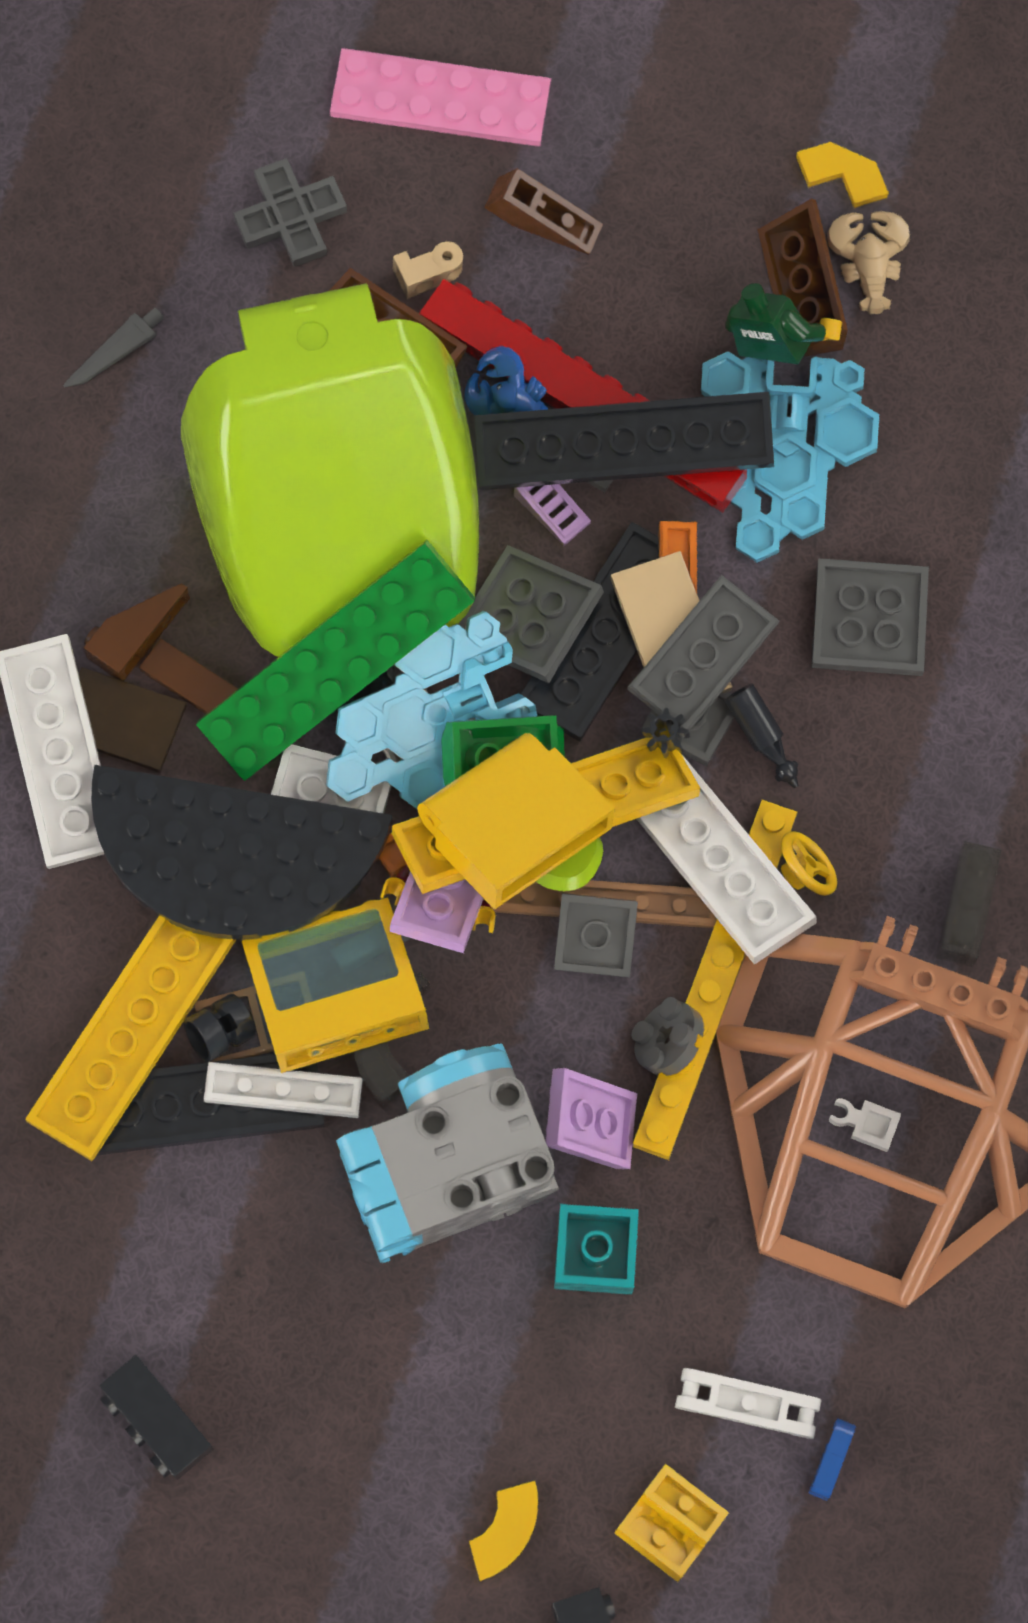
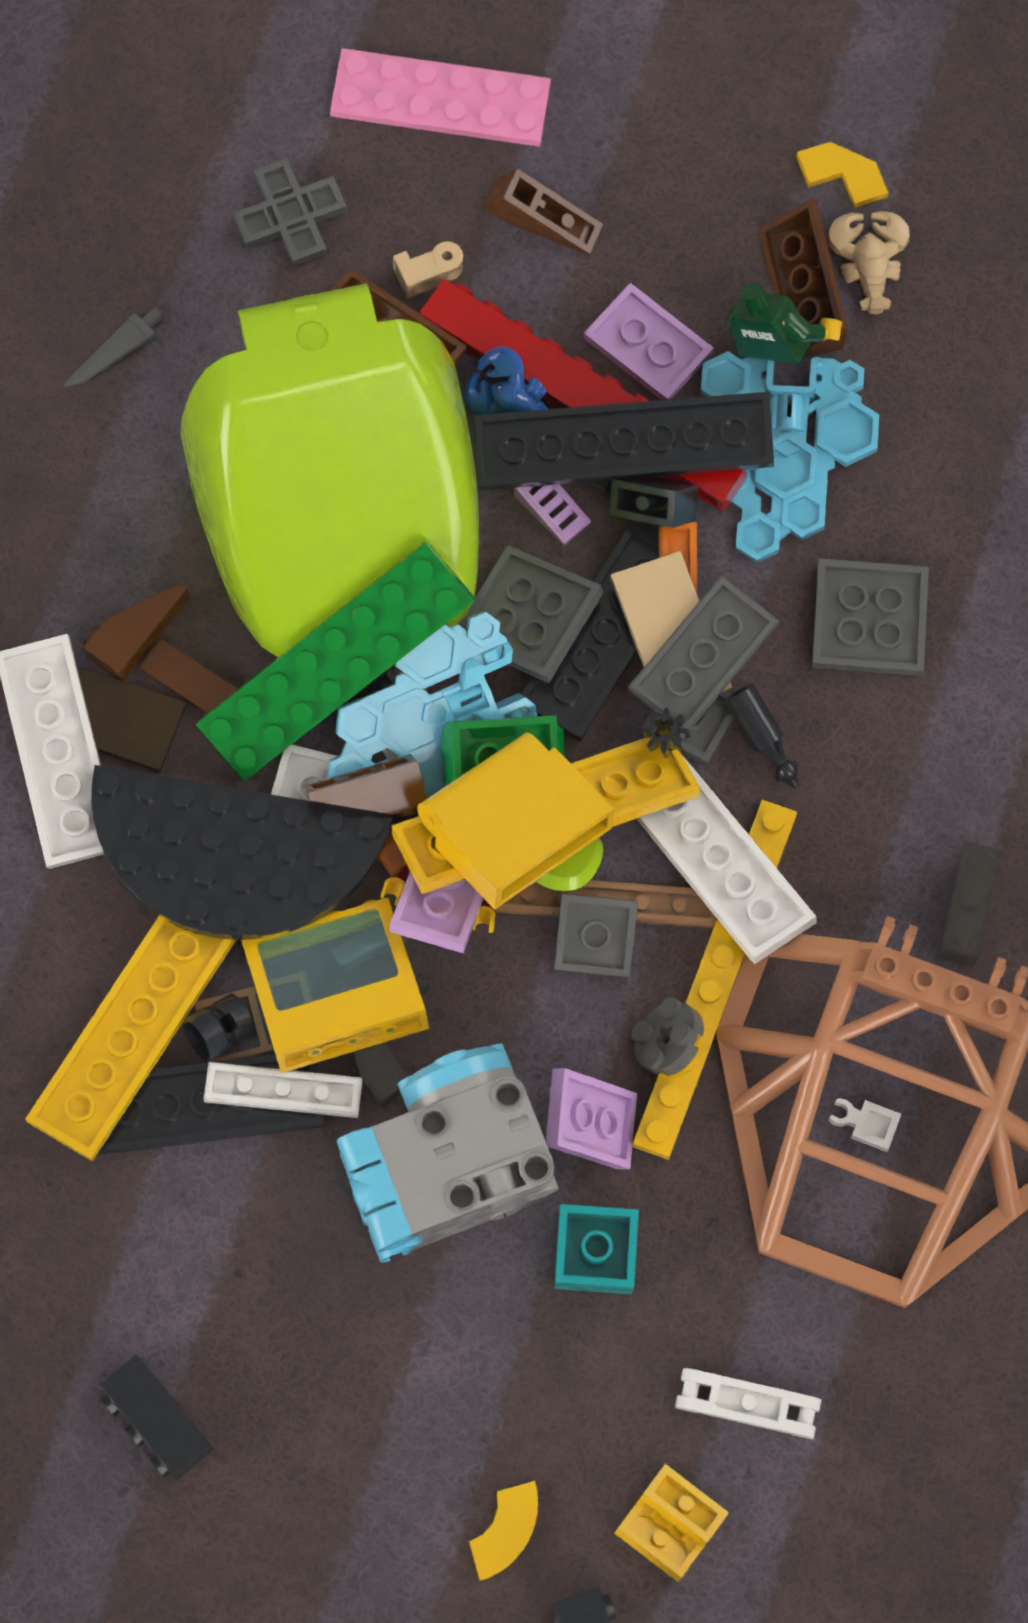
yellow piece [781,831,837,896] -> none
blue piece [808,1418,856,1501] -> none
none -> slope [302,754,427,817]
none -> lavender plate [583,283,714,400]
none -> black brick [610,476,698,528]

